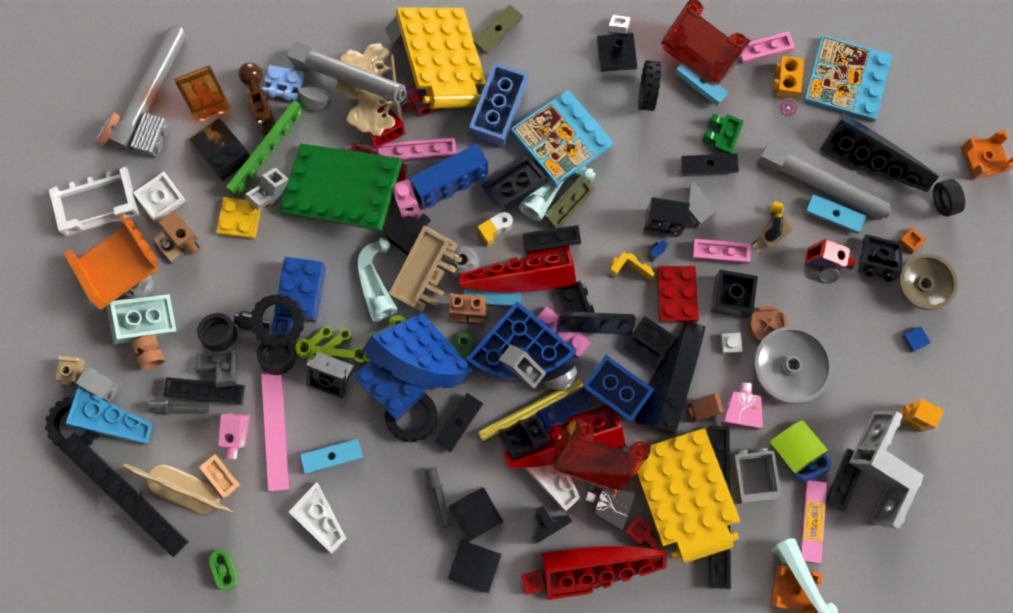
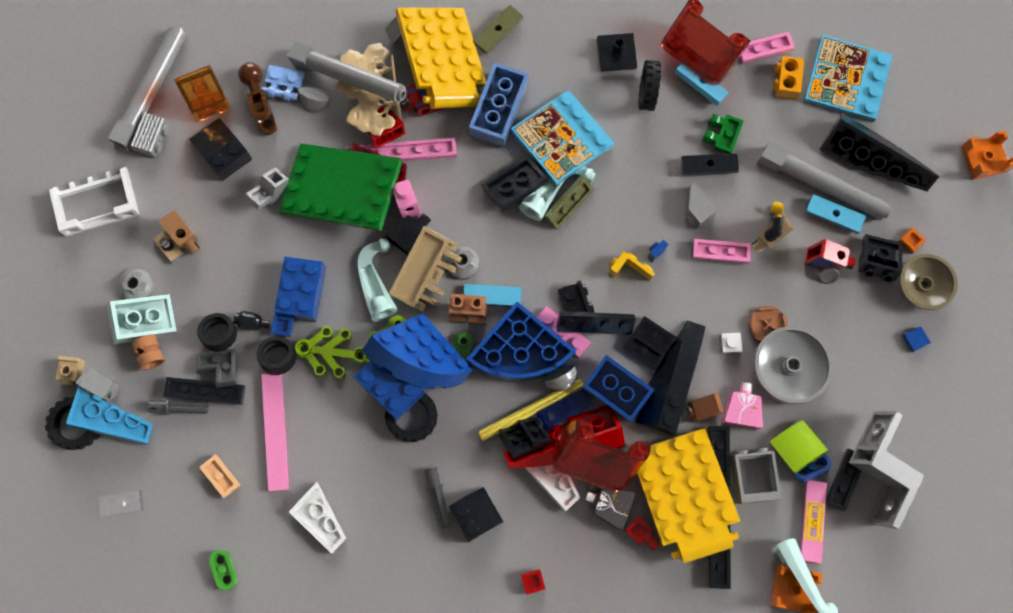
black plate [59,433,189,557] -> none
orange panel [64,213,159,310] -> none
nougat tile [94,112,120,146] -> none
tan plant [122,464,234,515] -> none
white tile [133,171,186,223] -> none
yellow plate [216,197,261,240] -> none
bright pink torso [219,413,250,459] -> none
bright green plate [226,100,303,197] -> none
black tyre [250,294,305,347] -> none
medium azure tile [300,439,364,474] -> none
black bracket [306,352,354,398] -> none
blue brick [410,143,488,209] -> none
black tile [434,393,483,453] -> none
black slope [447,540,502,593] -> none
red wedge [459,246,577,292] -> none
leg [478,212,513,247] -> none
light grey slope [499,345,546,389] -> none
black plate [522,225,581,253] -> none
black bracket [532,506,572,544] -> none
red wedge [542,546,667,600] -> none
white plate [609,15,630,34] -> none
black brick [644,197,690,237] -> none
red plate [657,266,699,322] -> none
black brick [710,270,758,318] -> none
clear tile [779,97,799,117] -> none
light orange brick [900,399,944,432] -> none
black tyre [933,179,966,217] -> none

